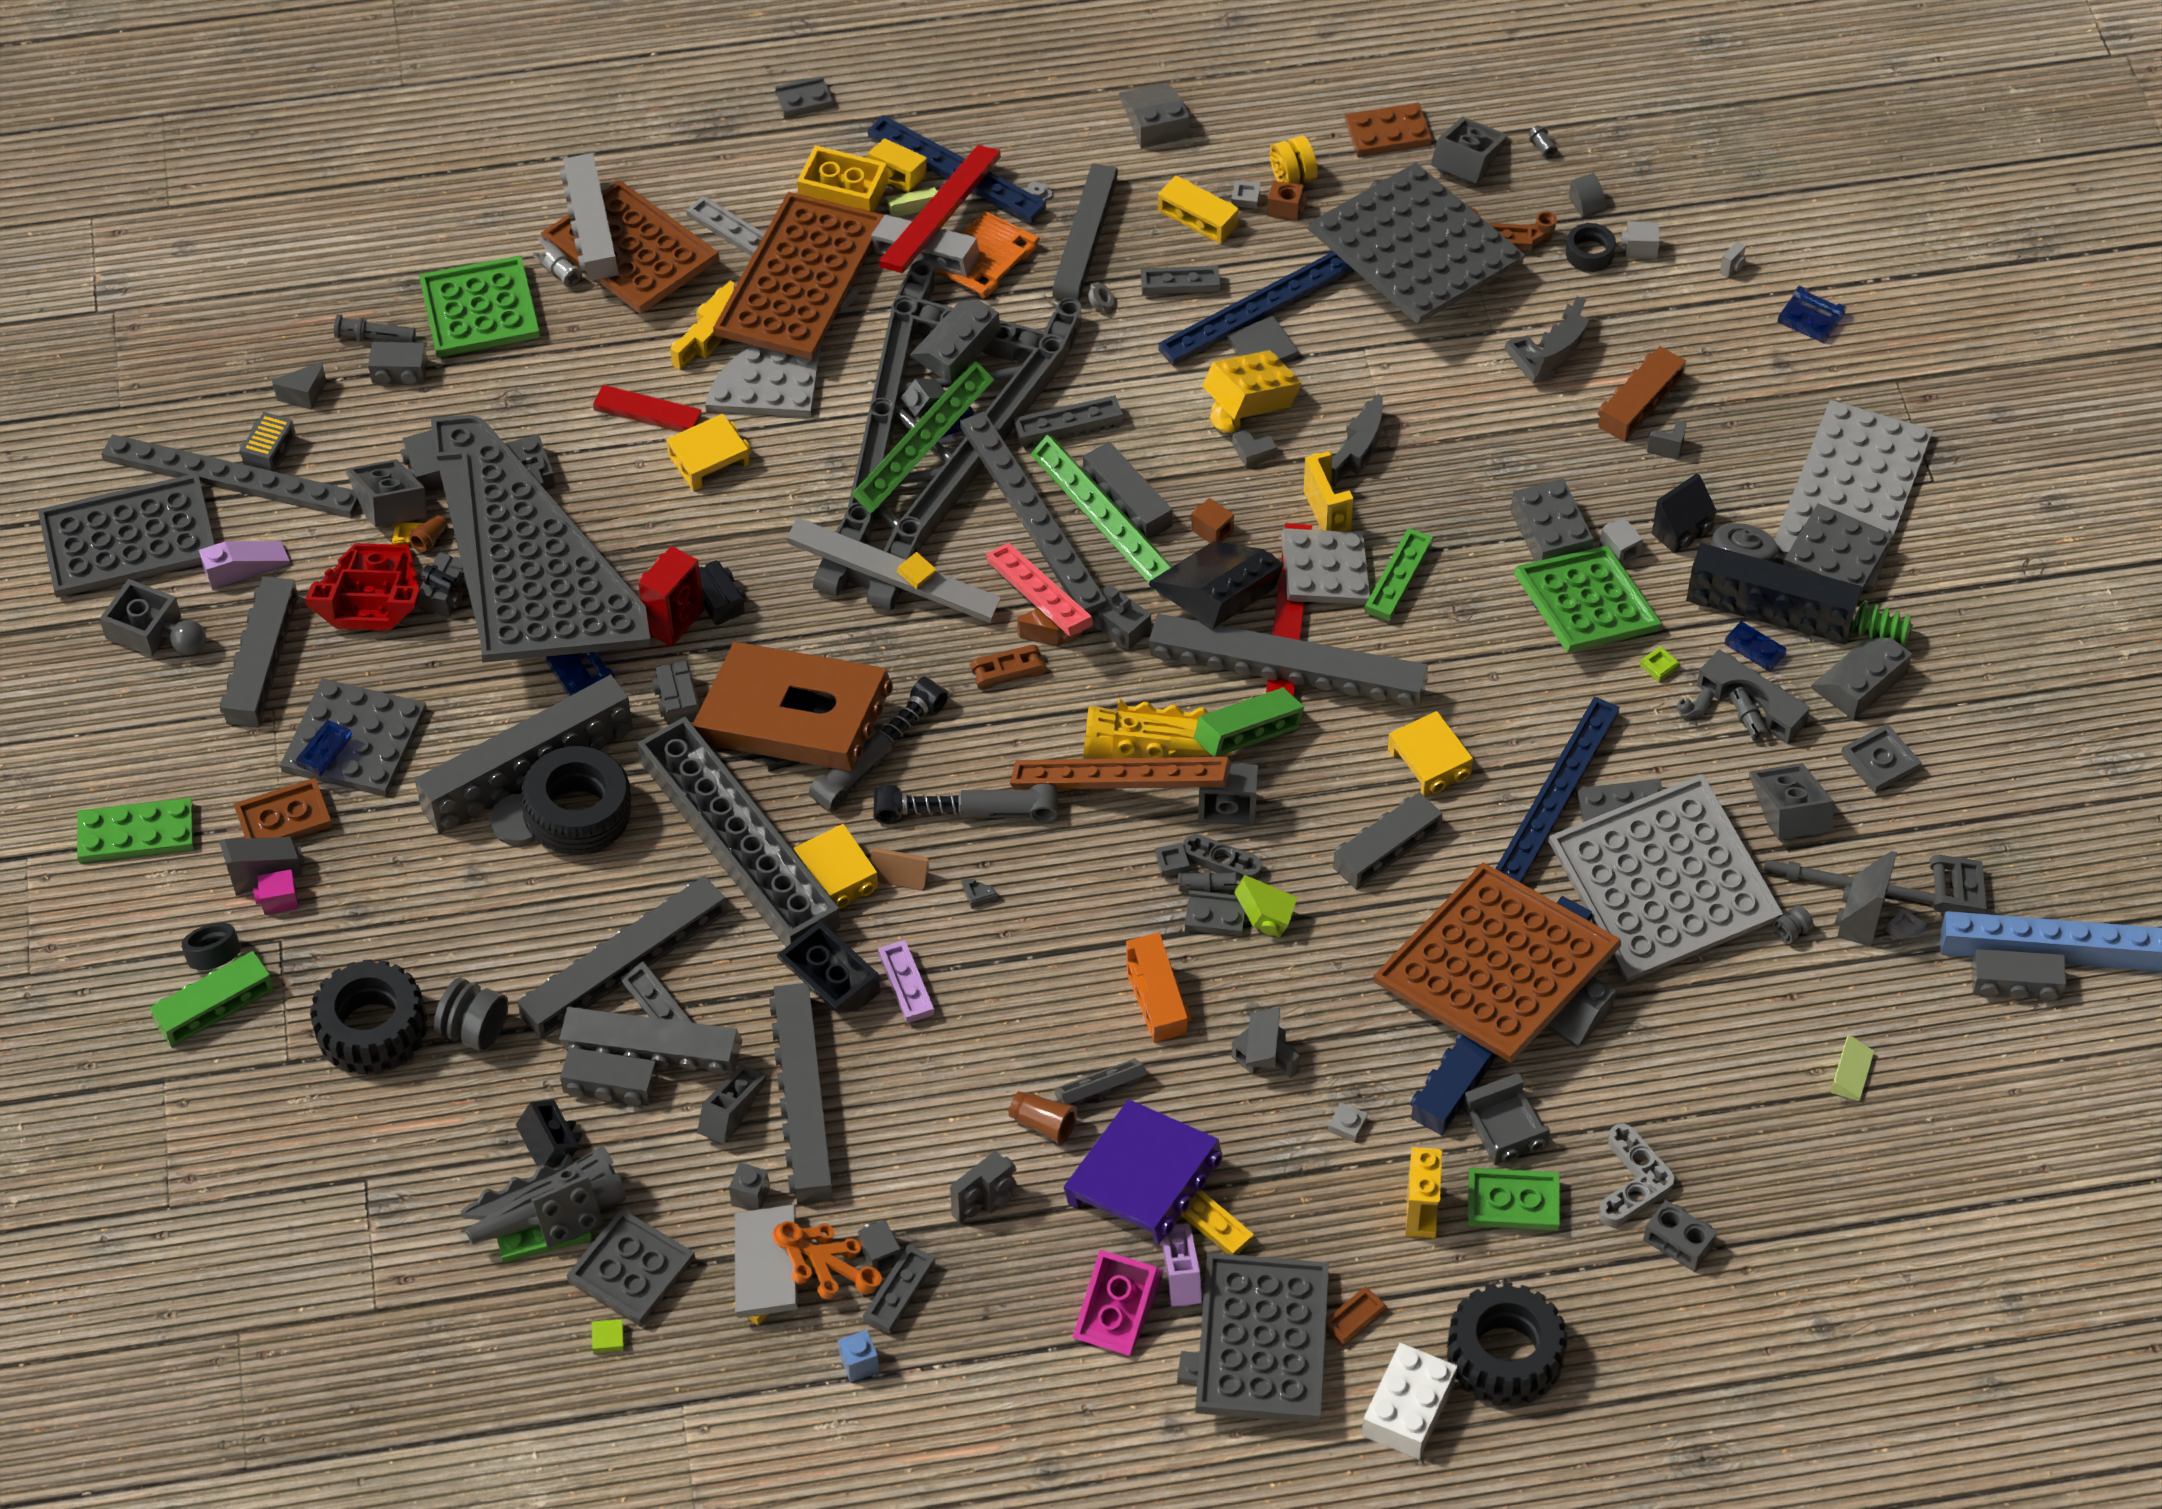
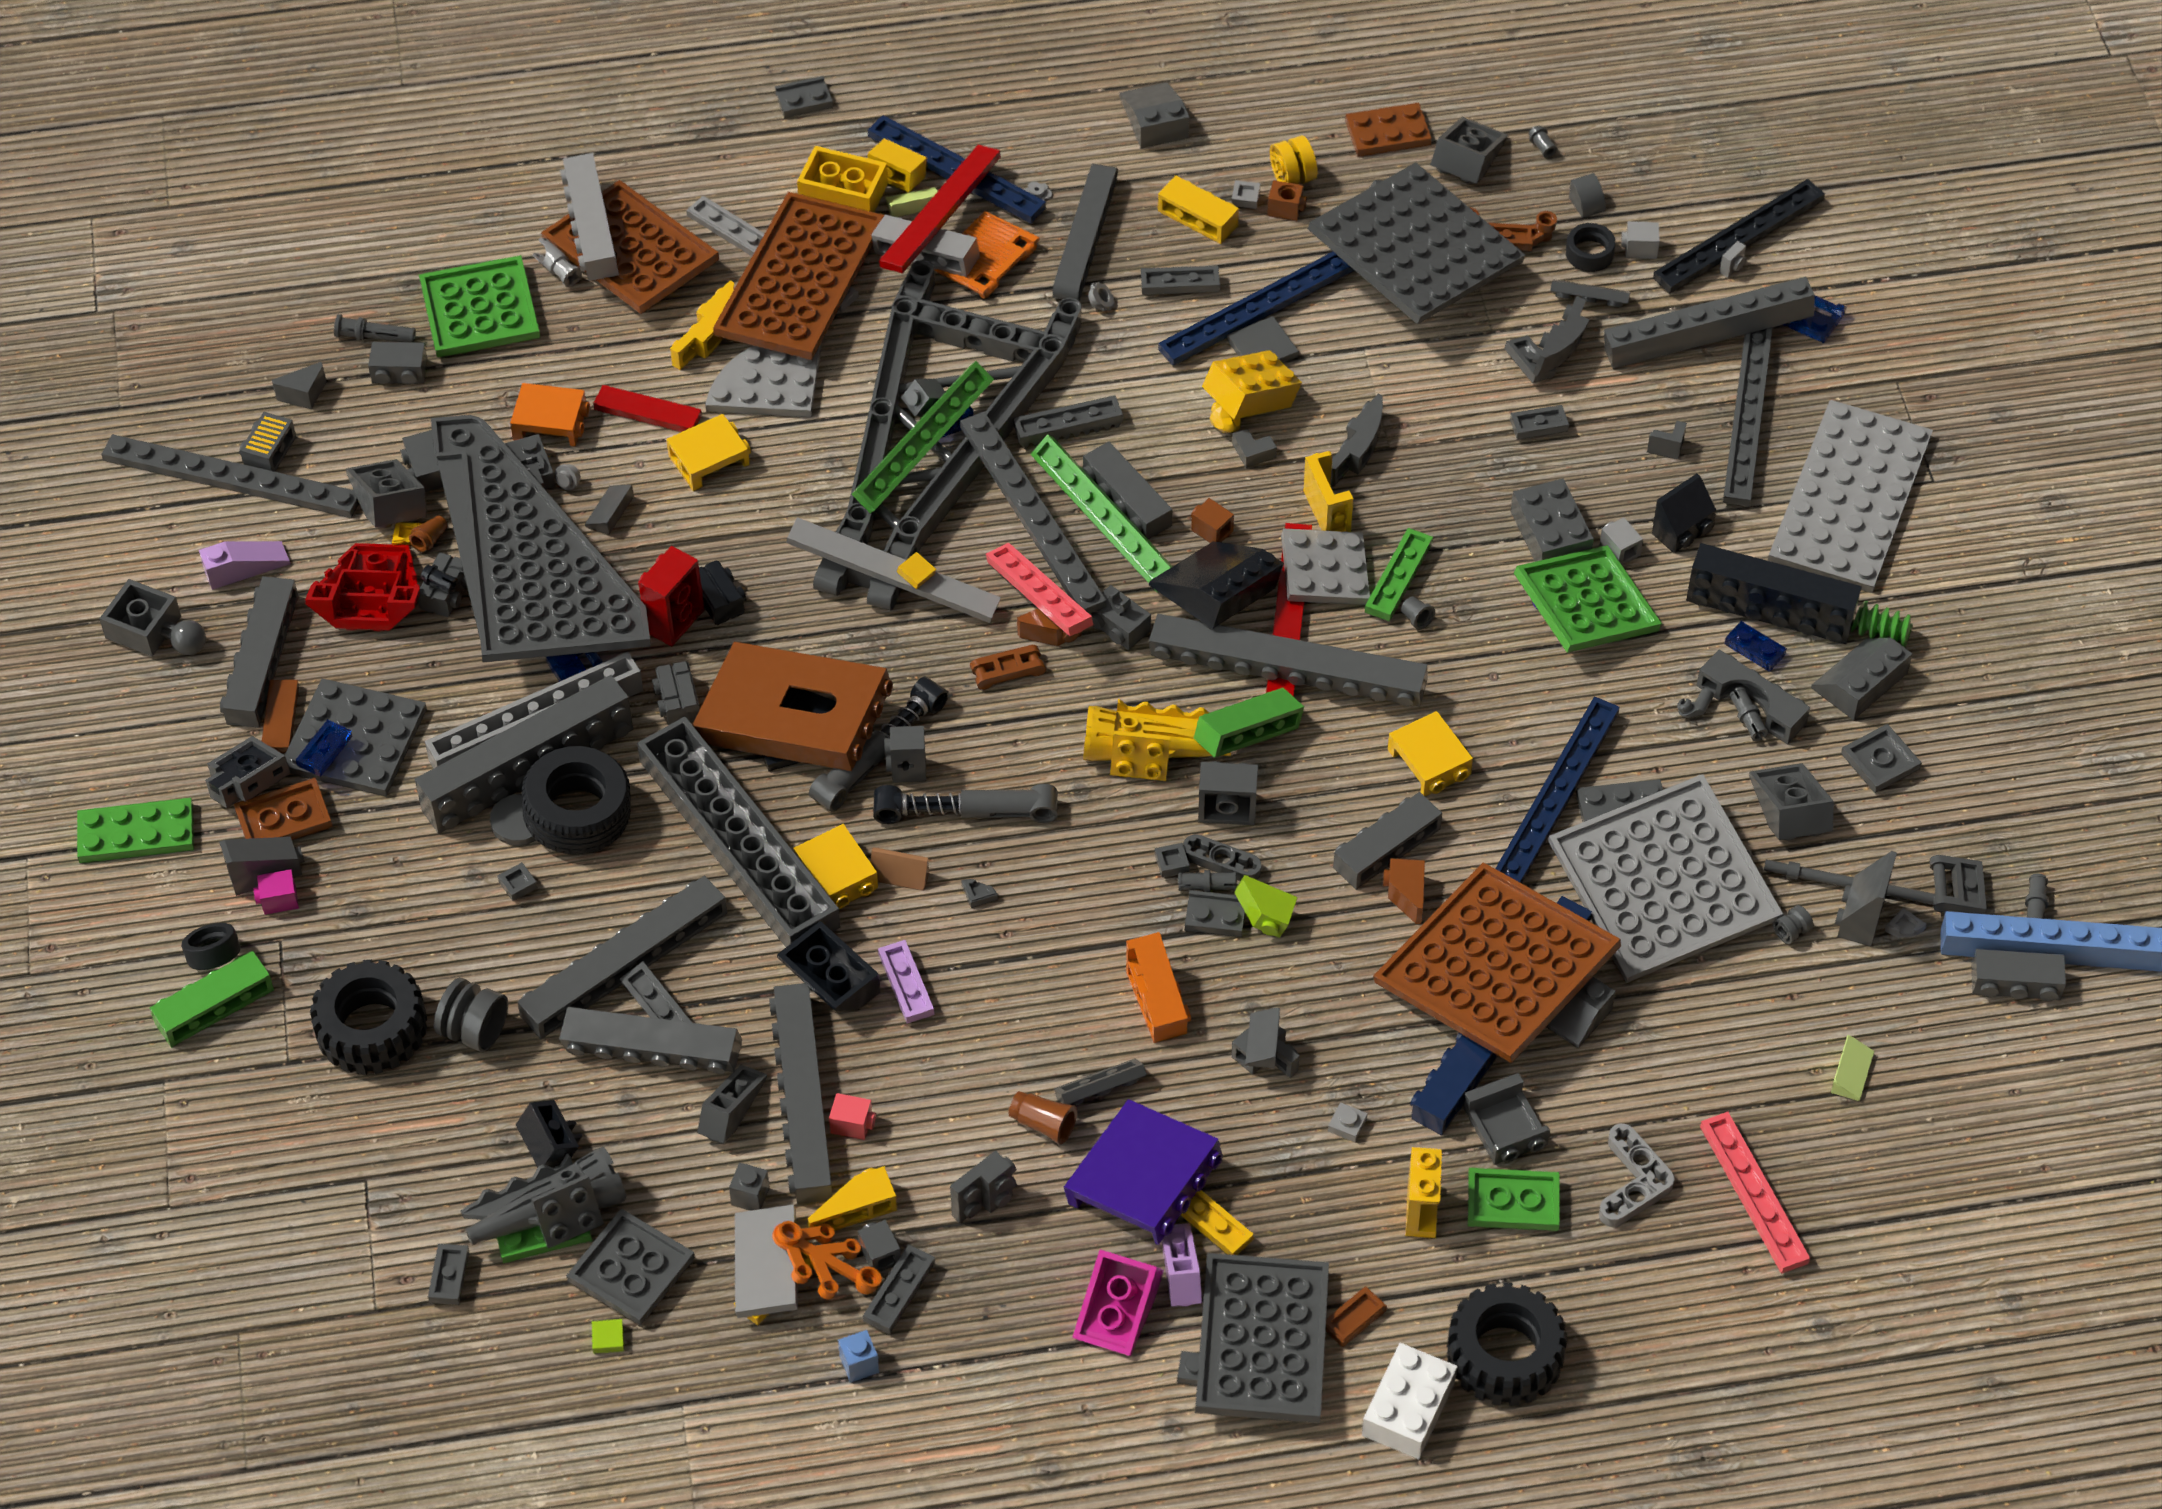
dark grey plate [37,473,215,598] -> none
dark grey brick [560,1047,658,1106] -> none
dark grey slope [910,299,1001,384] -> none
dark orange plate [1010,757,1231,790] -> none
dark orange brick [1598,346,1686,442] -> none
lime tile [1640,646,1680,682] -> none
dark grey brick [1643,1200,1717,1272] -> none
dark grey wheel [1711,523,1778,562] -> none
dark grey plate [1783,503,1893,594] -> none
none -> dark grey piece [205,736,291,808]
none -> dark orange tile [262,680,299,753]
none -> light grey brick [425,652,643,768]
none -> dark grey plate [428,1243,470,1305]
none -> dark grey plate [497,862,538,901]
none -> orange panel [510,383,590,446]
none -> light grey plate [554,464,581,490]
none -> dark grey slope [585,484,634,535]
none -> yellow slope [808,1166,897,1234]
none -> coral brick [829,1093,876,1140]
none -> dark grey brick [885,726,926,783]
none -> dark orange slope [1383,858,1425,924]
none -> dark grey piece [1401,596,1435,630]
none -> dark grey plate [1510,405,1569,440]
none -> dark grey plate [1550,279,1631,307]
none -> dark grey brick [1604,277,1815,369]
none -> black plate [1653,179,1825,294]
none -> coral plate [1700,1112,1810,1274]
none -> dark grey plate [1723,327,1773,507]
none -> dark grey pin [2025,874,2049,919]

